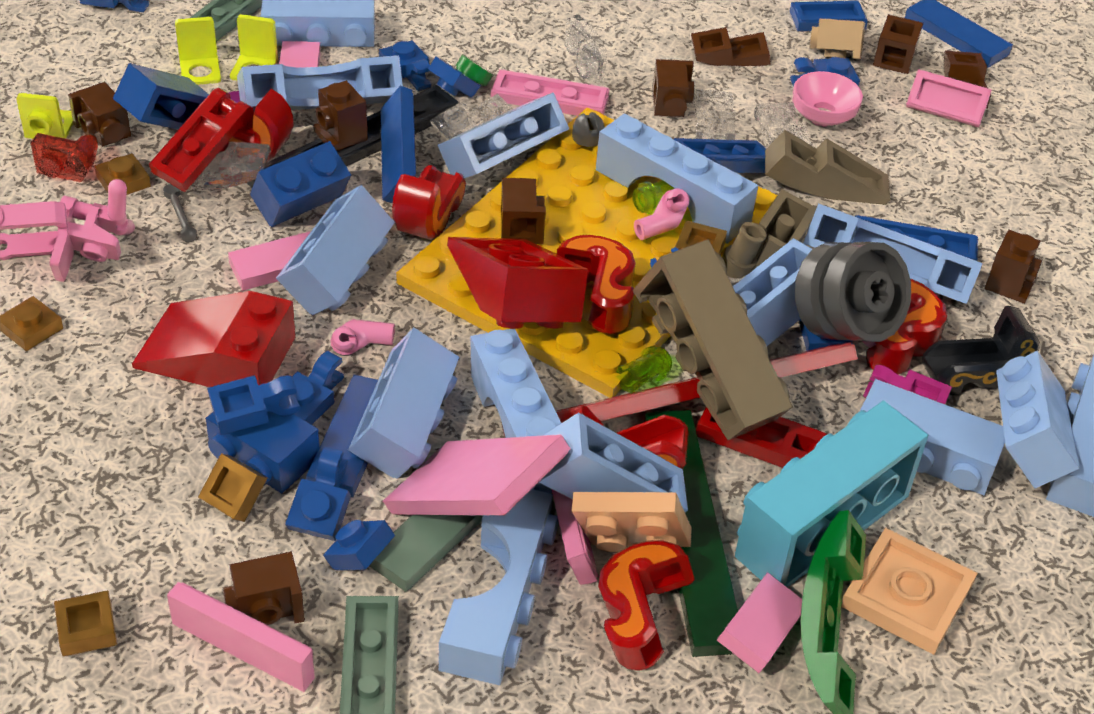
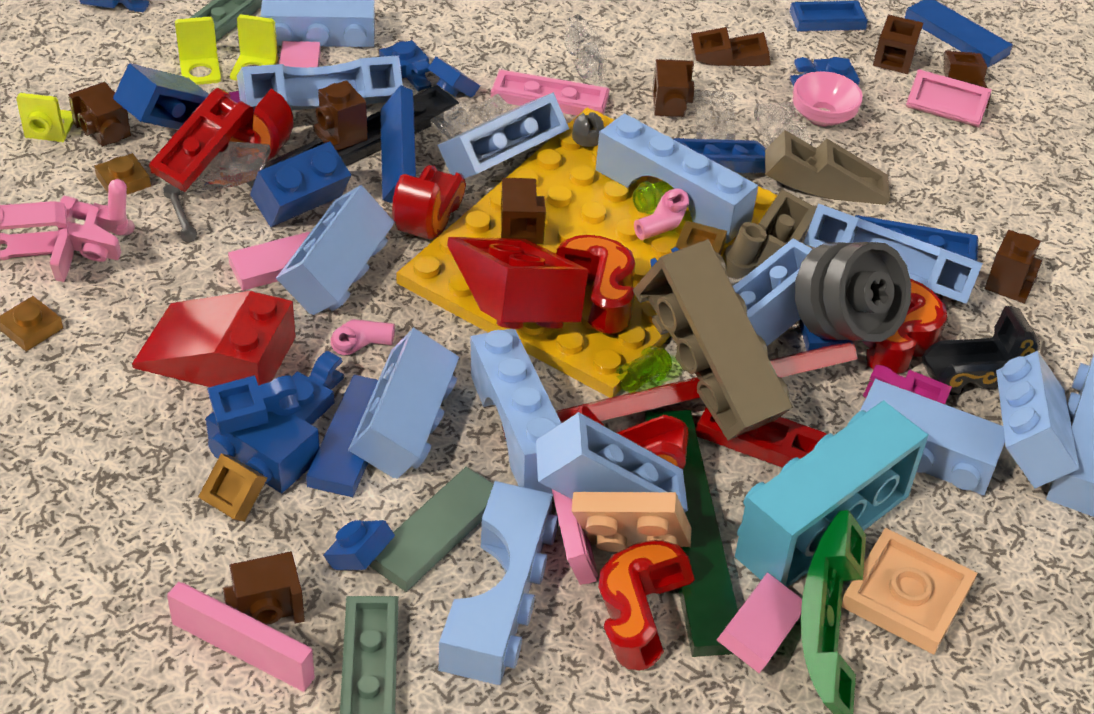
clear red plate [30,133,98,182] -> none
pearl gold plate [54,590,117,657] -> none
blue plate [285,446,351,541] -> none
bright pink tile [383,434,570,516] -> none
green tile [455,54,494,86] -> none
tan brick [810,19,865,60] -> none

